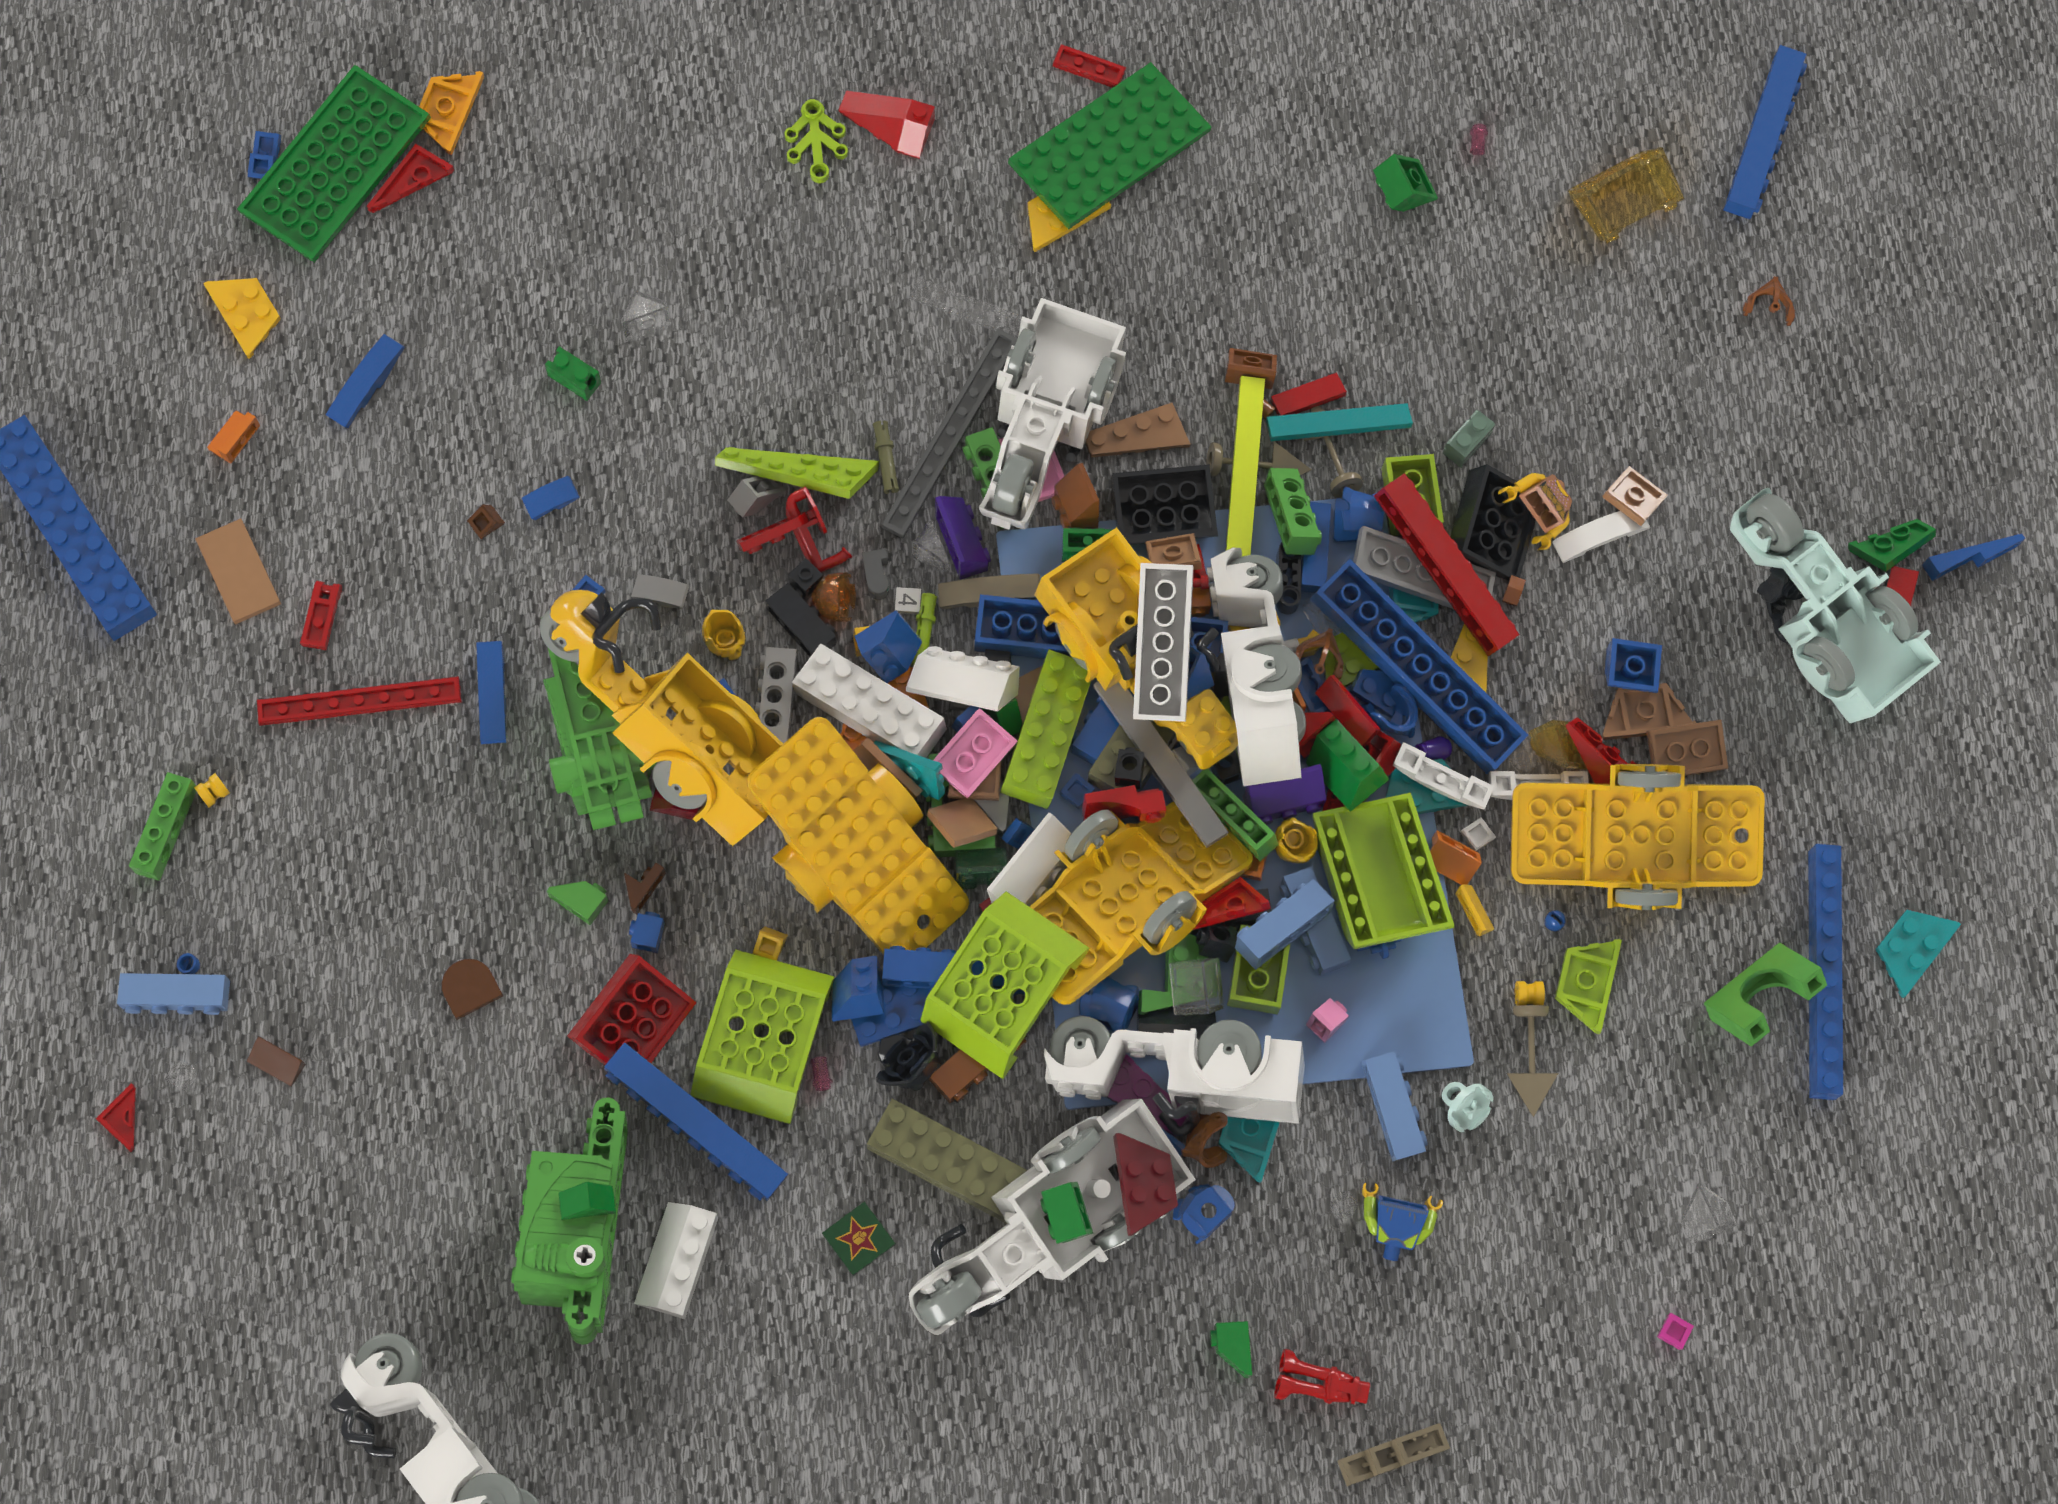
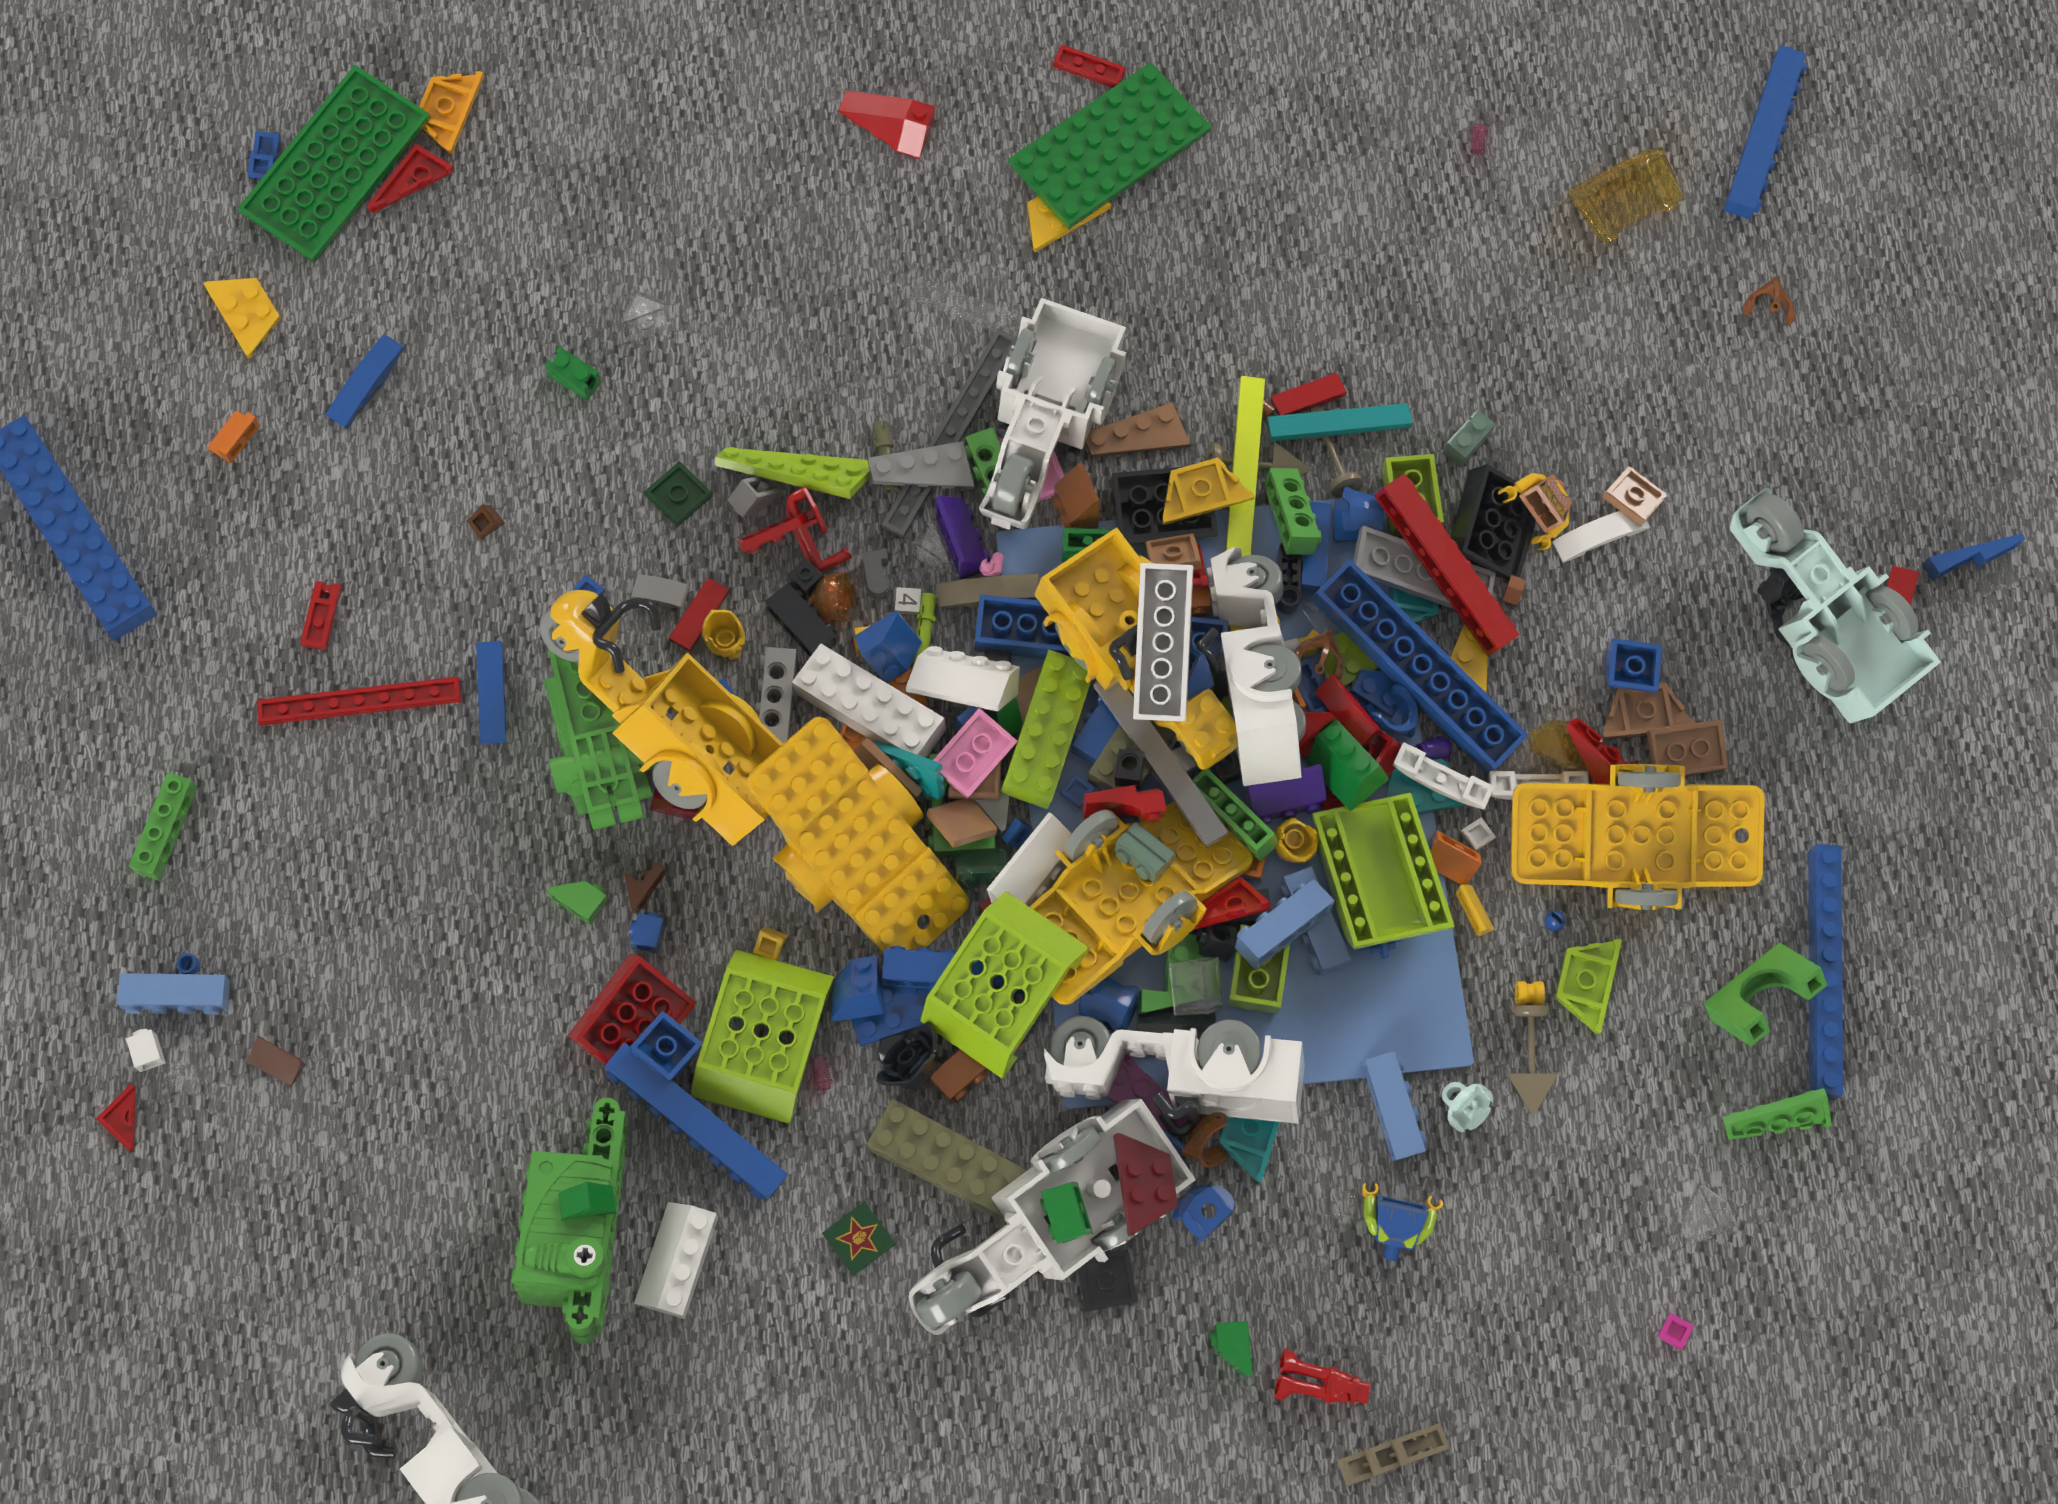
yellow wheel [194,773,230,808] -> none
medium nougat tile [195,518,281,625] -> none
reddish brown tile [442,959,503,1020] -> none
blue slope [522,476,580,520] -> none
lime plant [784,99,848,183] -> none
dark orange slope [1225,348,1277,389] -> none
bright pink slope [1306,998,1349,1043] -> none
green slope [1373,154,1438,212] -> none
green wing [1848,519,1936,572] -> none
teal wing [1876,910,1961,998] -> none
none -> white brick [126,1029,166,1072]
none -> blue slope [629,1011,703,1082]
none -> dark green tile [643,461,713,527]
none -> red tile [669,578,729,652]
none -> light grey wing [867,441,974,490]
none -> bright pink arm [979,552,1004,577]
none -> black plate [1077,1249,1138,1312]
none -> sand green brick [1114,822,1175,883]
none -> yellow wing [1162,458,1254,525]
none -> bright green wing [1723,1088,1832,1140]

